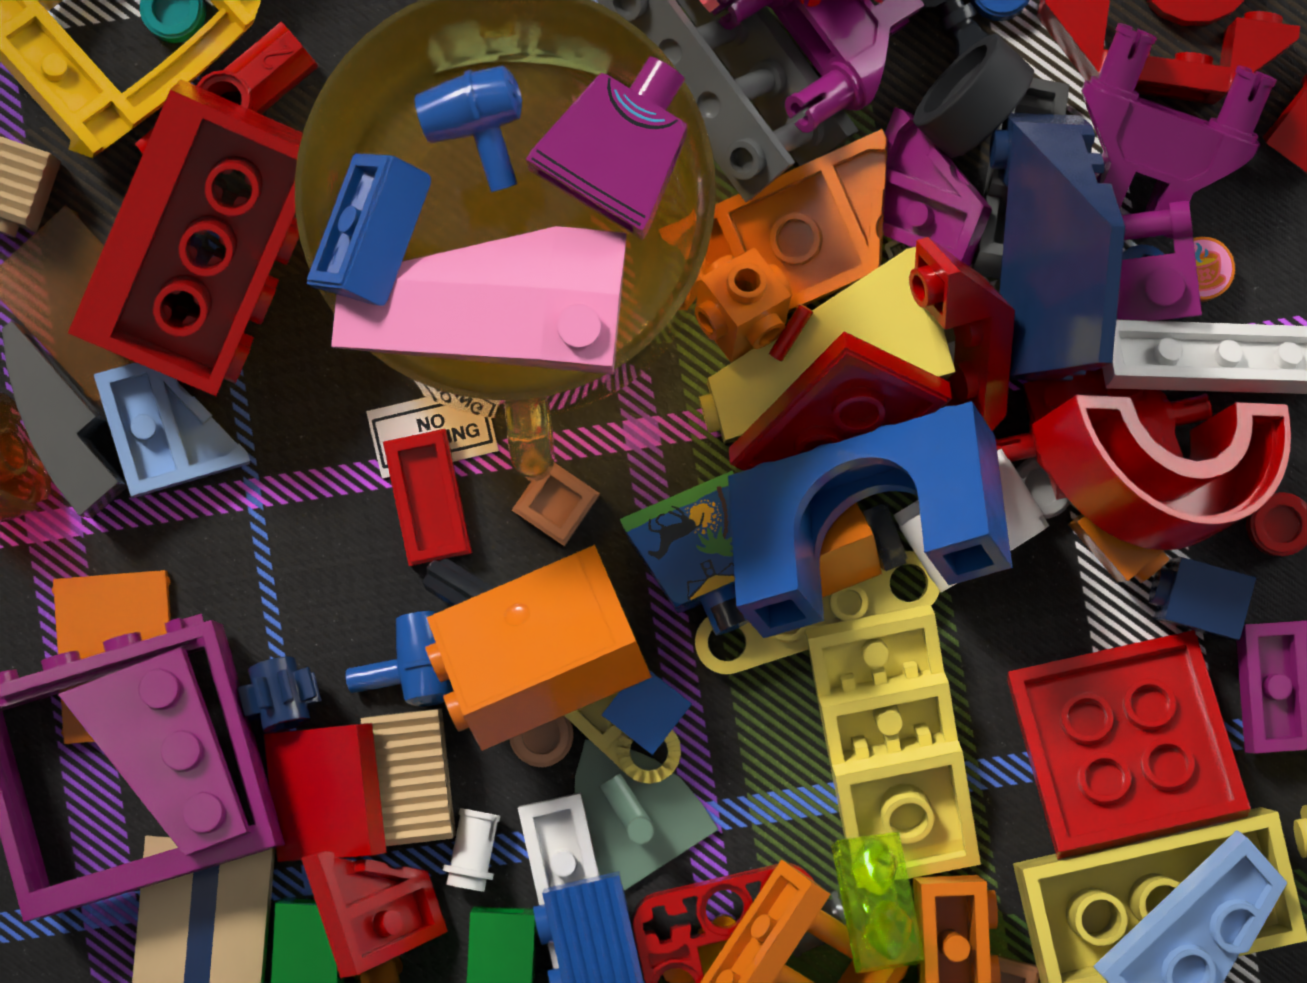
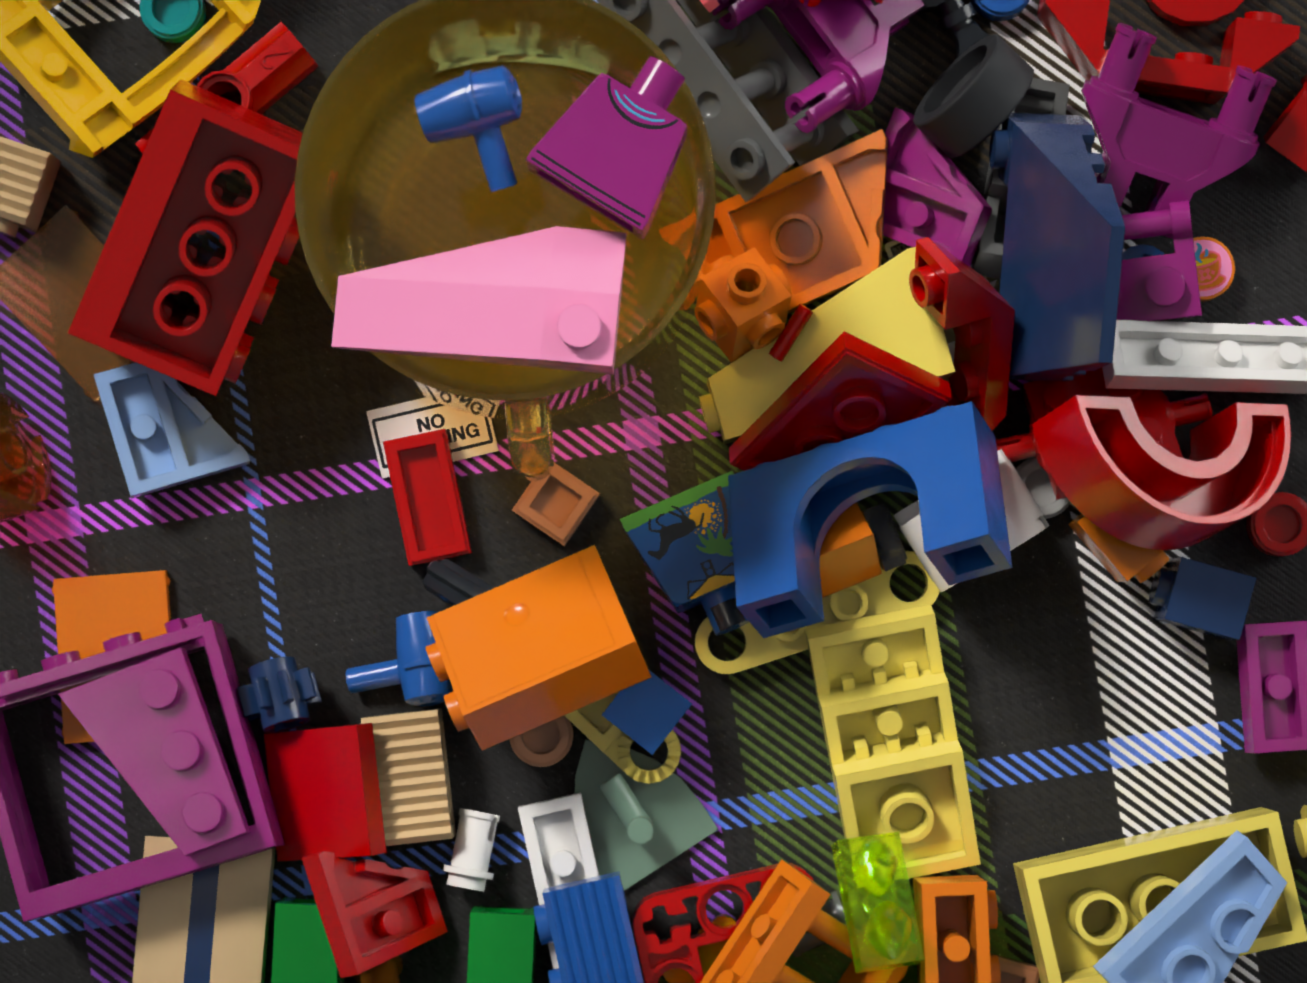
dark grey slope [2,320,128,519] -> none
blue slope [307,153,431,306] -> none
red plate [1007,630,1251,860] -> none

